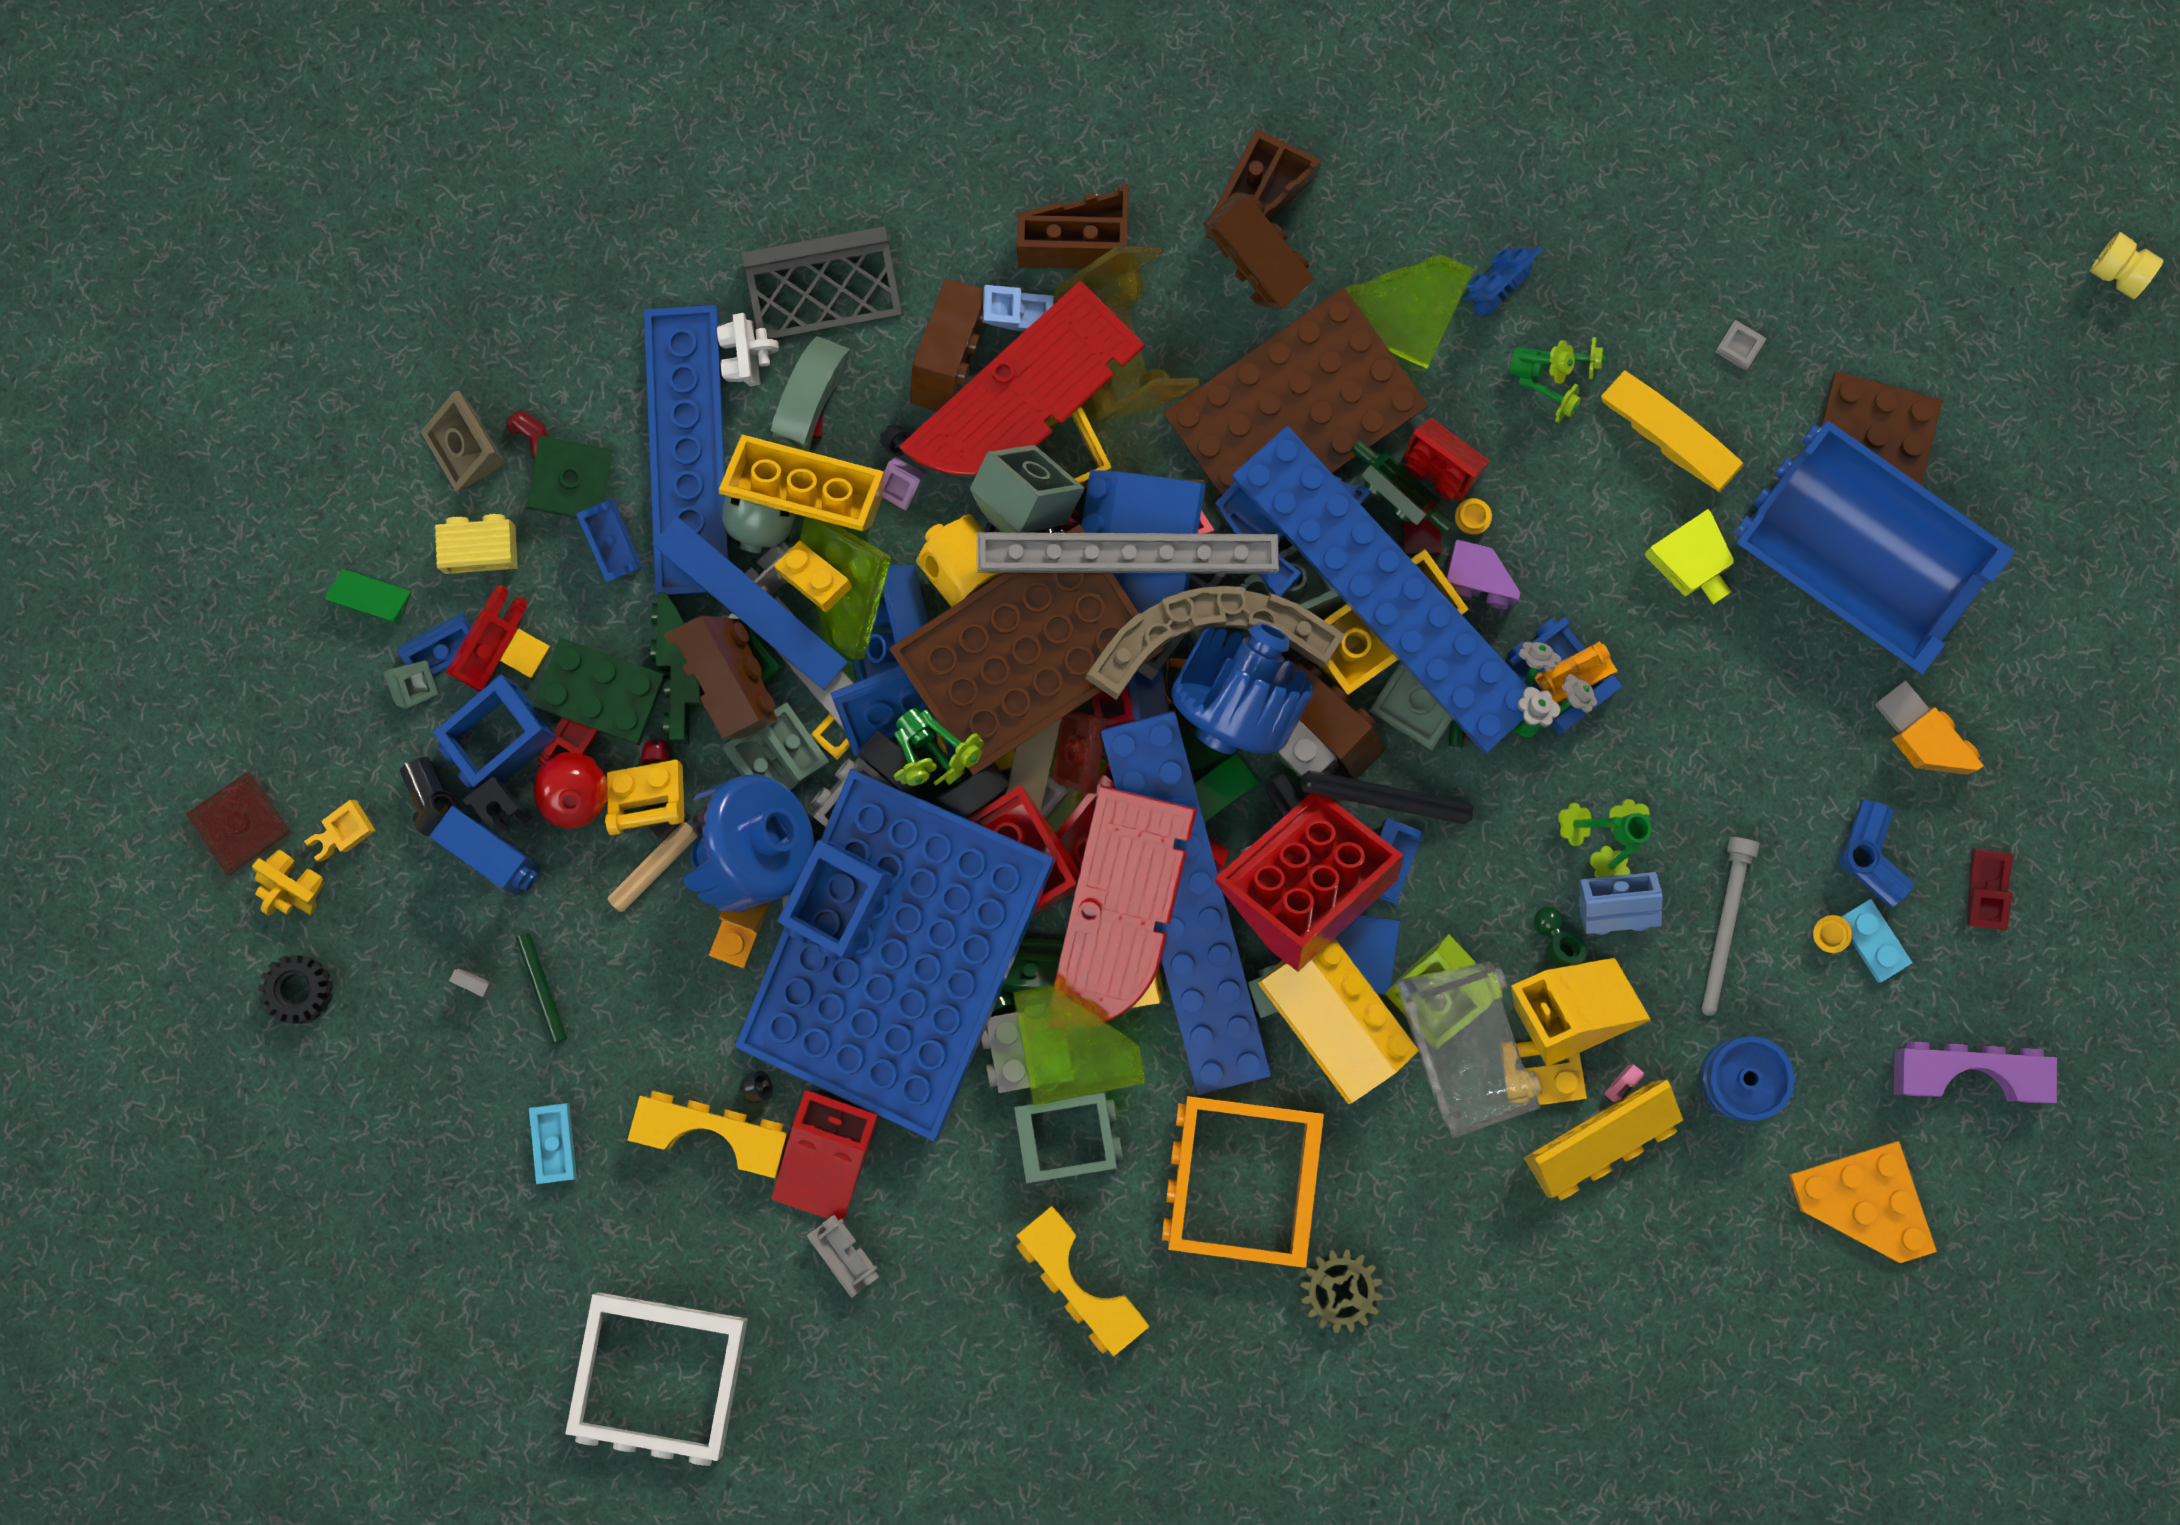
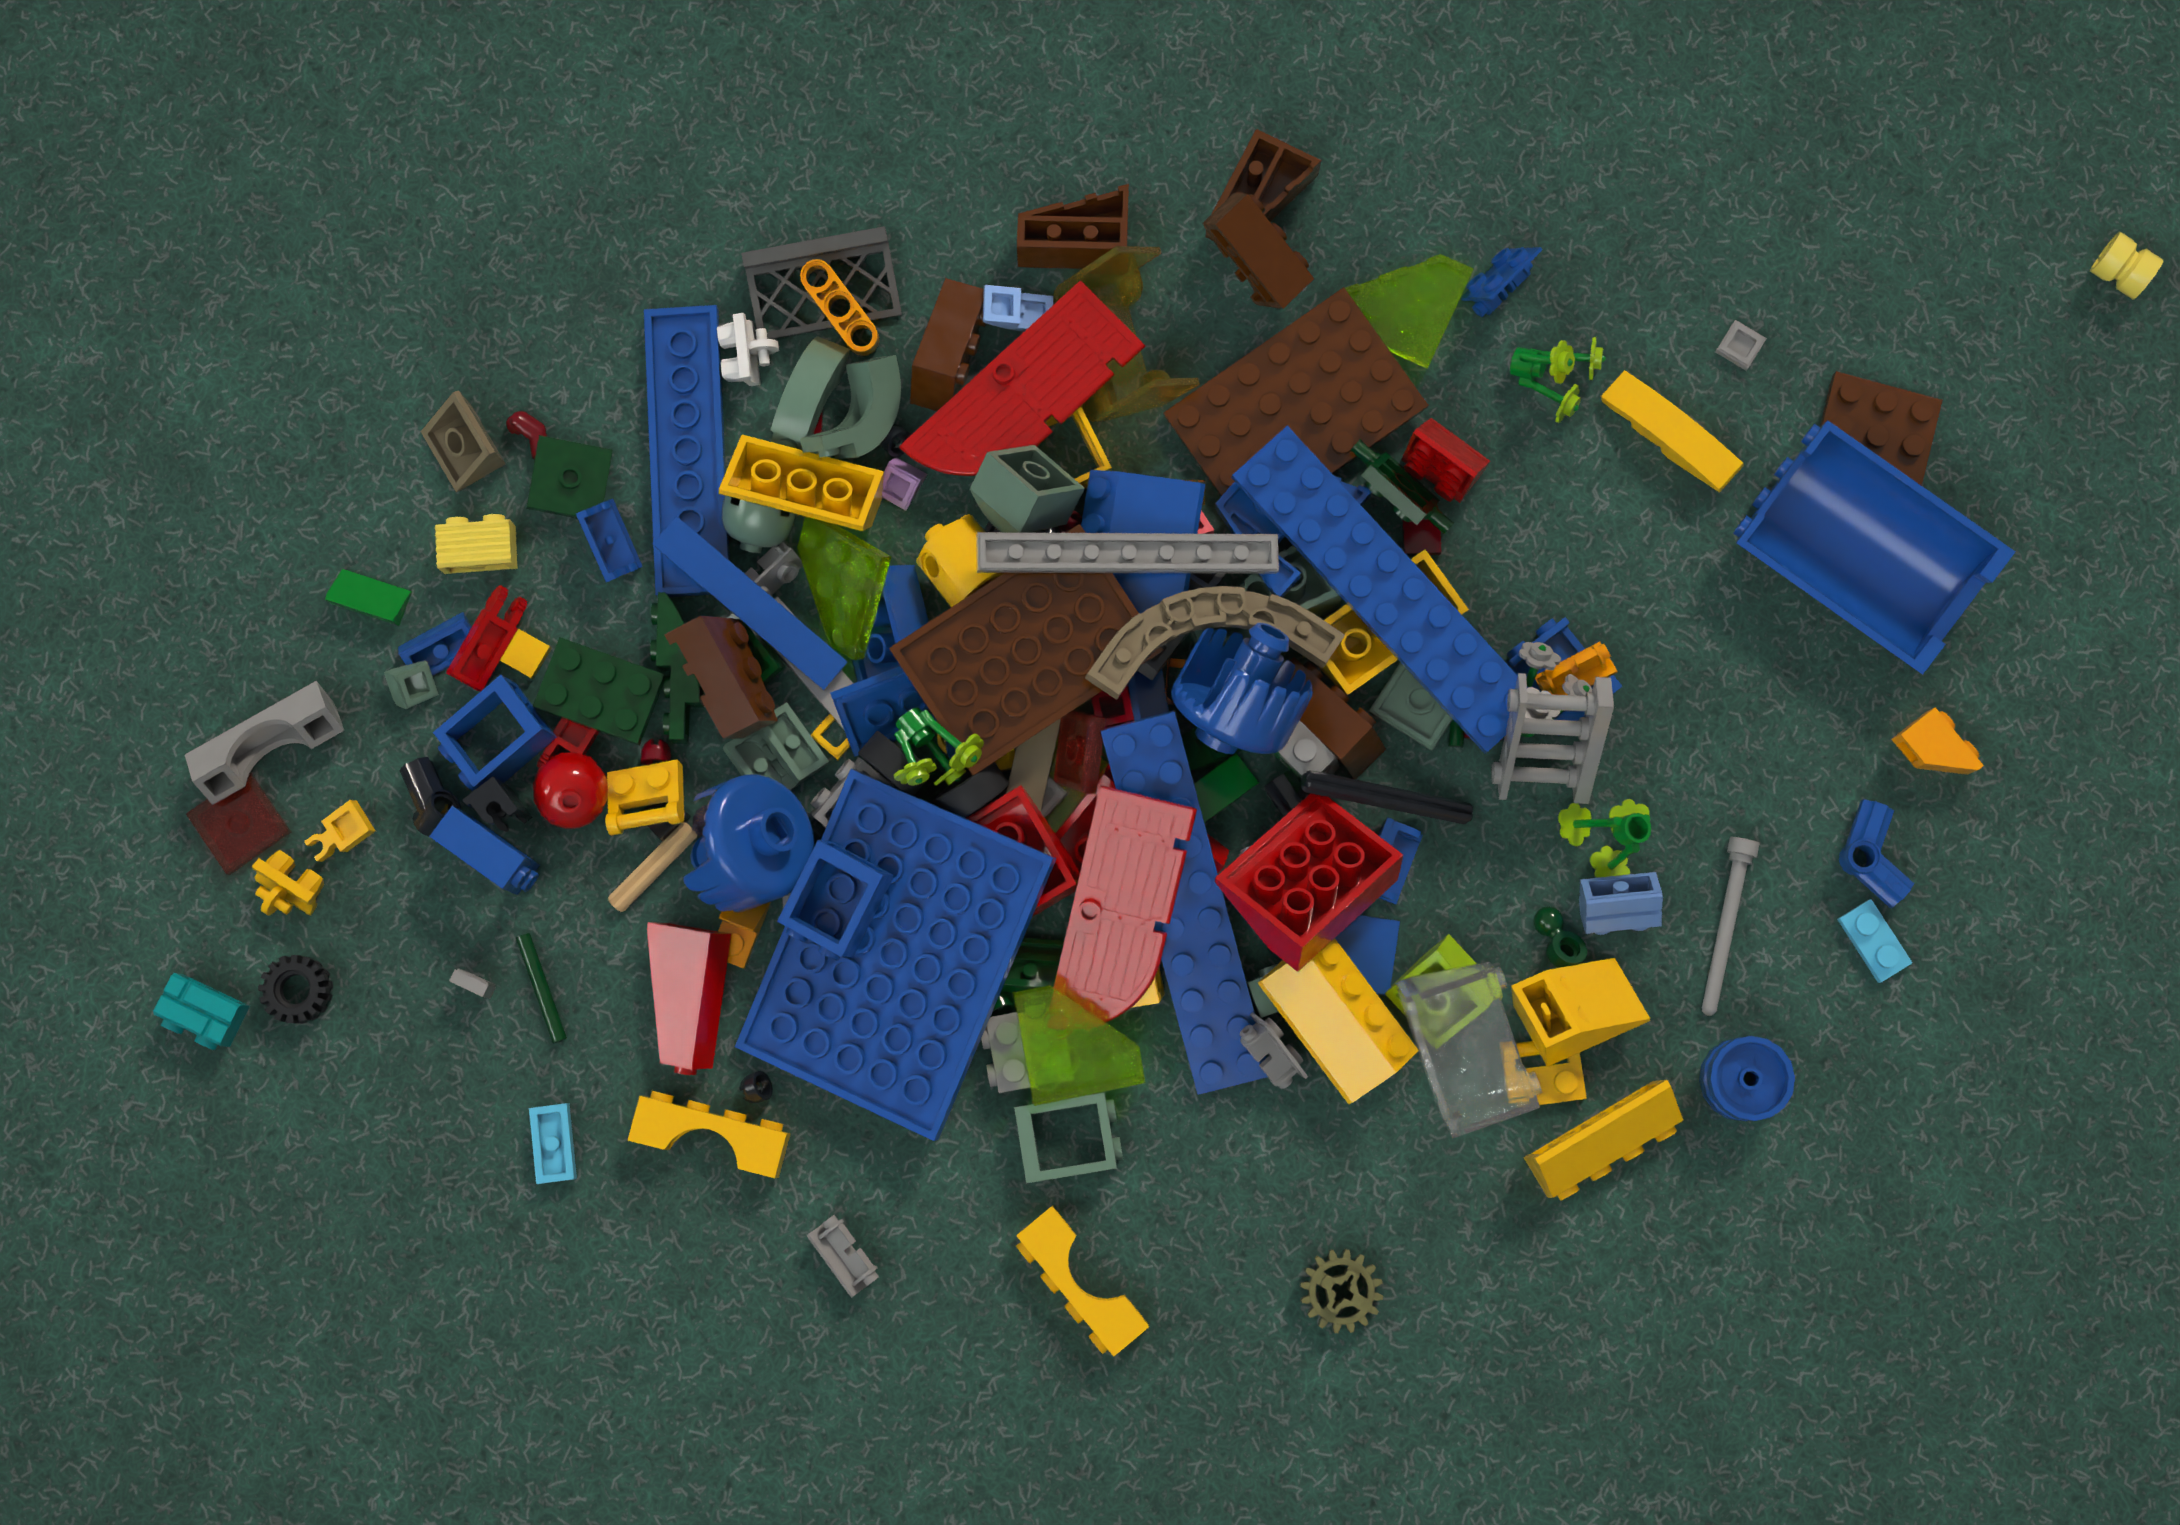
white window [565,1292,748,1466] -> none
red slope [771,1090,881,1223] -> none
yellow plate [773,541,853,612] -> none
light orange window [1162,1096,1324,1268] -> none
medium lavender slope [1445,539,1520,609] -> none
yellow plate [1455,498,1492,535] -> none
bright pink tile [1604,1064,1644,1102] -> none
neon yellow torso [1644,509,1734,605] -> none
light orange plate [1789,1141,1937,1263] -> none
yellow plate [1813,915,1852,953] -> none
light grey tile [1874,680,1929,733] -> none
medium lavender arch [1894,1042,2057,1104] -> none
dark red slope [1967,848,2014,930] -> none
none -> teal brick [153,973,250,1050]
none -> light grey arch [185,681,344,805]
none -> slope [647,922,731,1075]
none -> light orange beam [800,259,879,356]
none -> sand green arch [800,355,901,459]
none -> light grey hinge [1240,1012,1308,1088]
none -> light grey fence [1491,673,1614,804]

